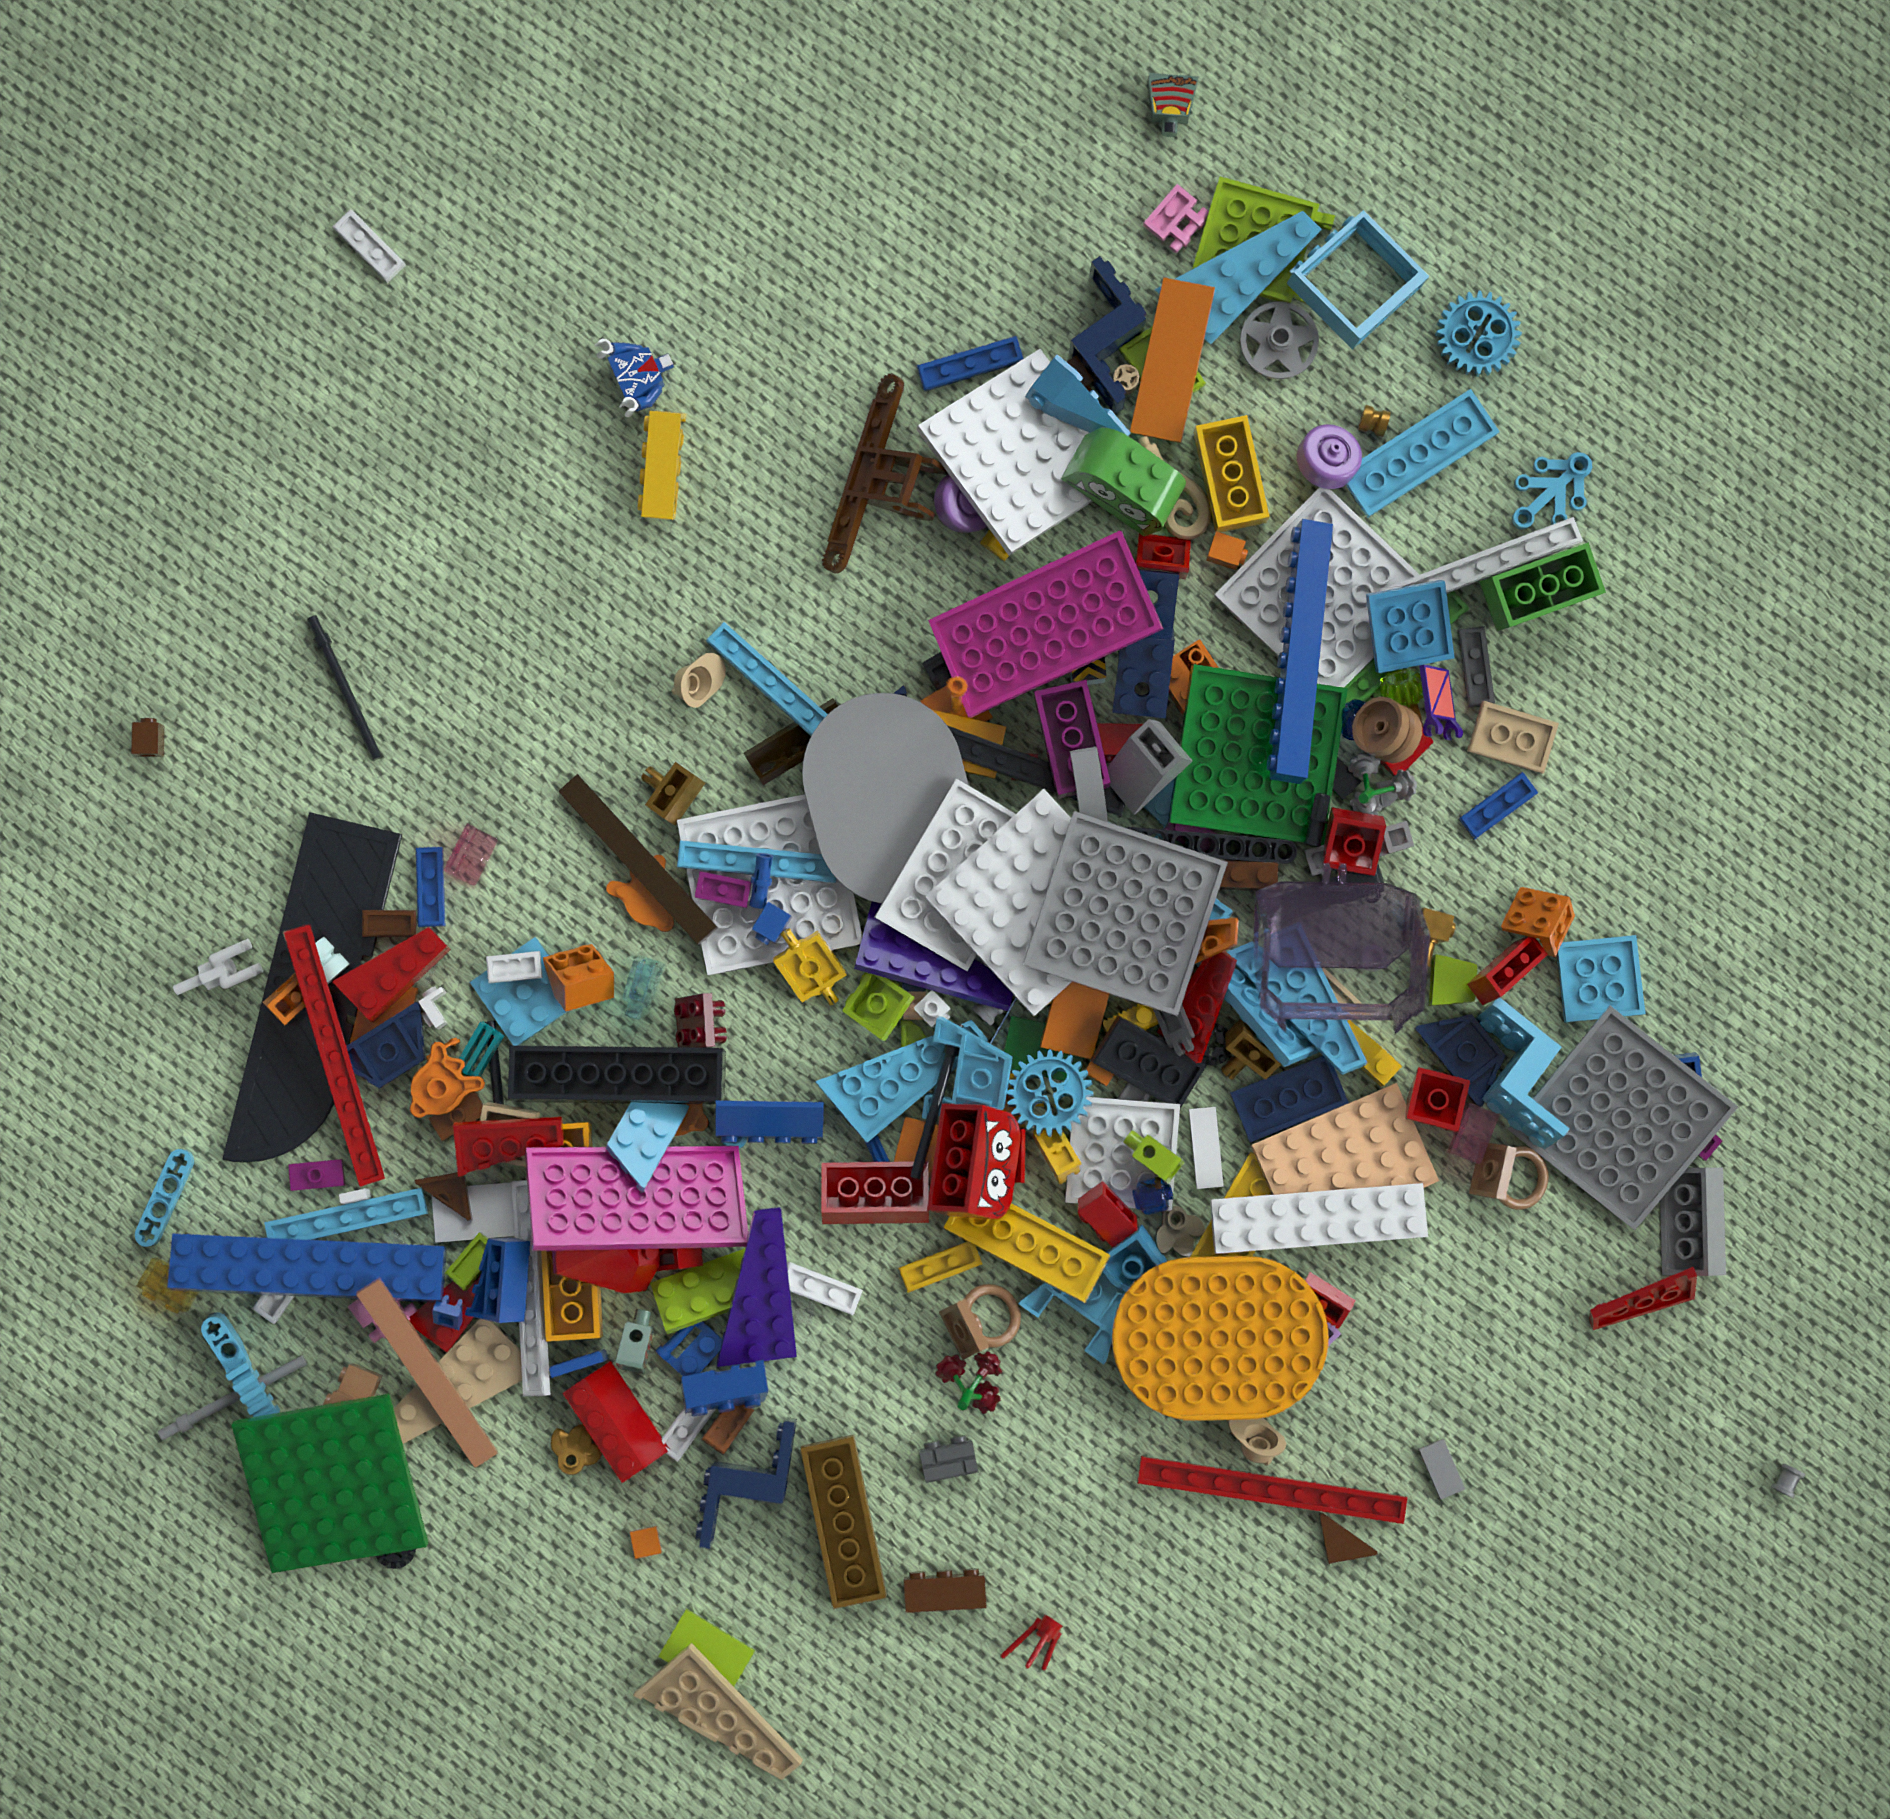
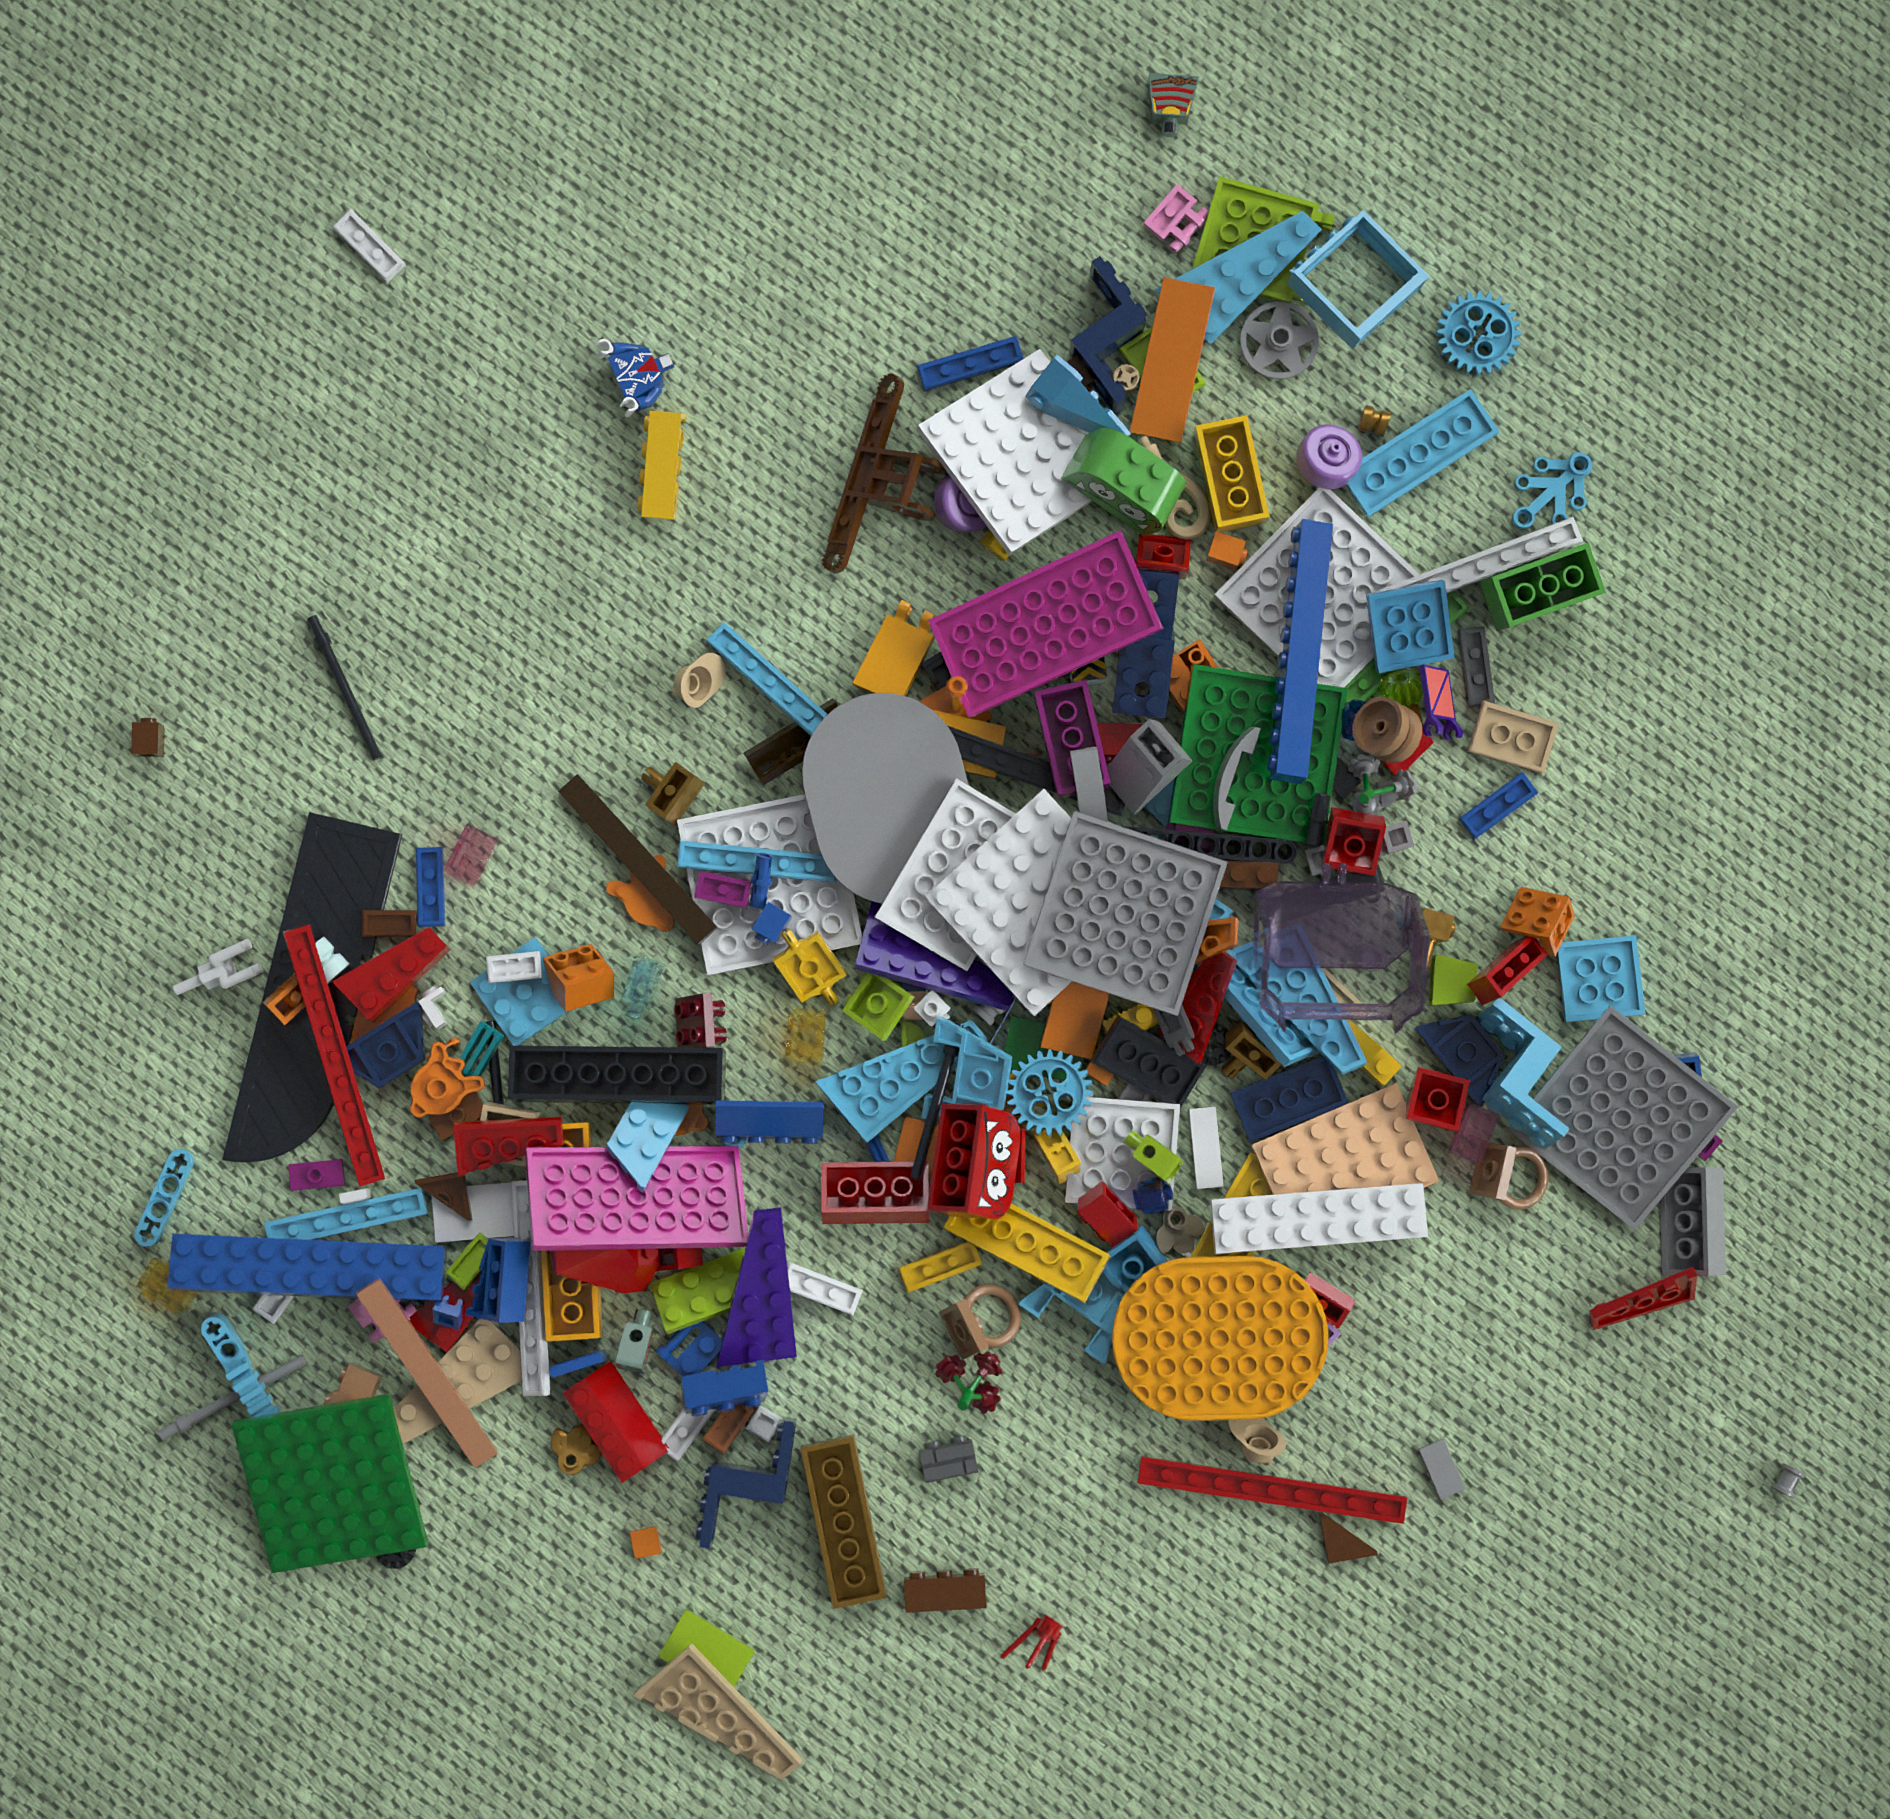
none -> white tile [746,1406,783,1442]
none -> clear yellow brick [786,1008,827,1064]
none -> light orange tile [852,600,935,696]
none -> light grey slope [1213,727,1260,830]

